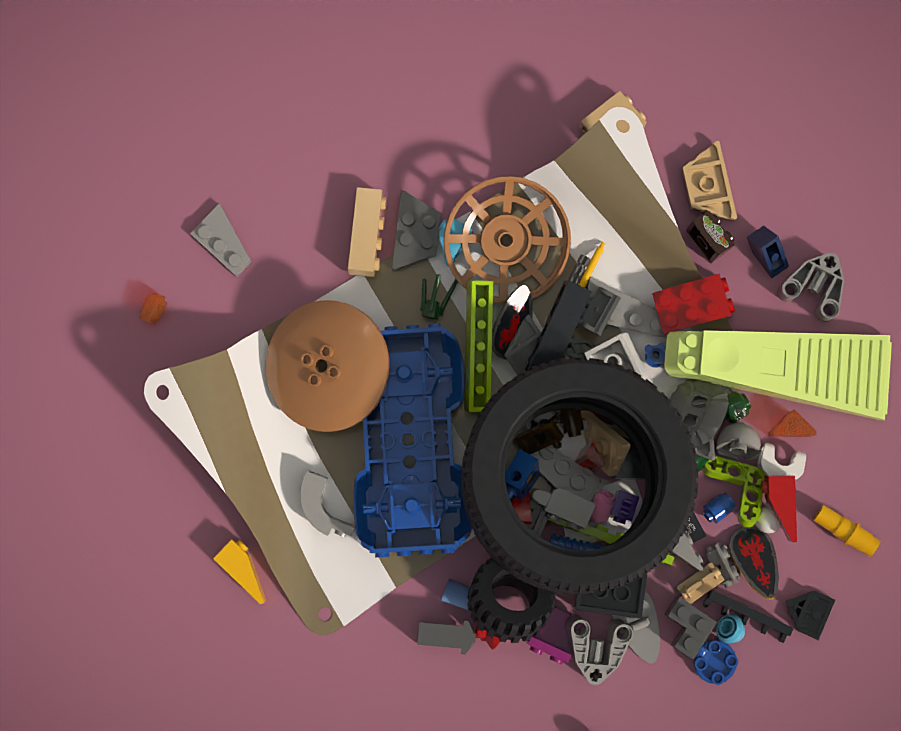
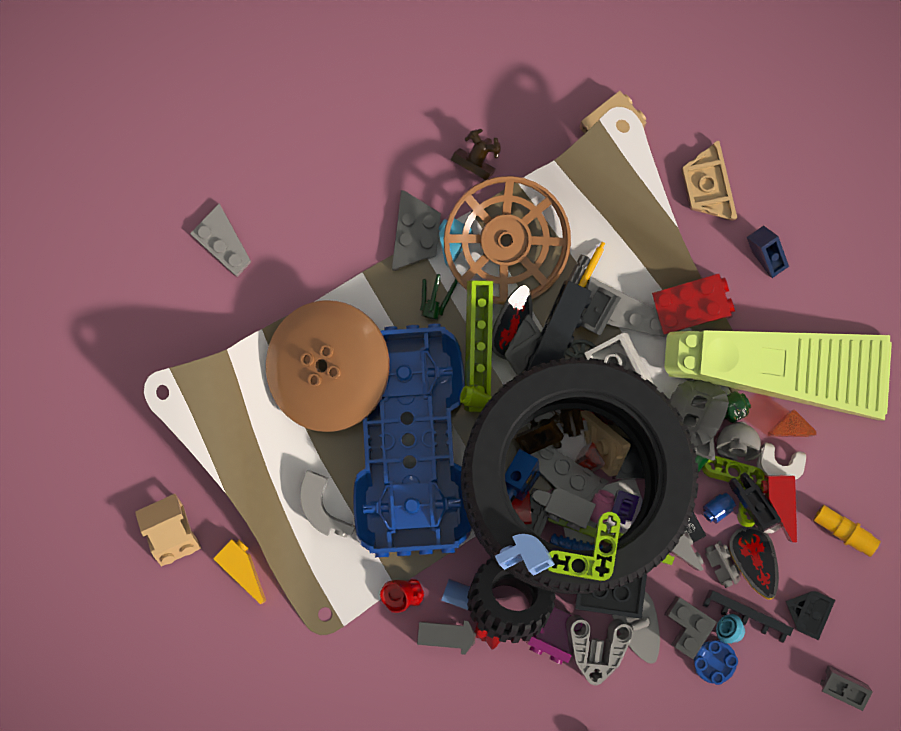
clear orange brick [139,292,167,325] -> none
tan brick [348,187,387,277] -> none
blue brick [644,343,666,368] -> none
tan hinge [677,562,725,604] -> none
dark brown slope [686,211,735,263] -> none
light grey connector [777,253,845,322] -> none
none -> tan piece [135,494,201,567]
none -> red hair [380,579,424,613]
none -> dark brown piece [451,129,501,180]
none -> lime cone [460,385,492,408]
none -> light blue brick [495,534,555,576]
none -> lime beam [547,512,620,581]
none -> black hinge [729,473,781,533]
none -> dark grey hinge [820,666,873,711]

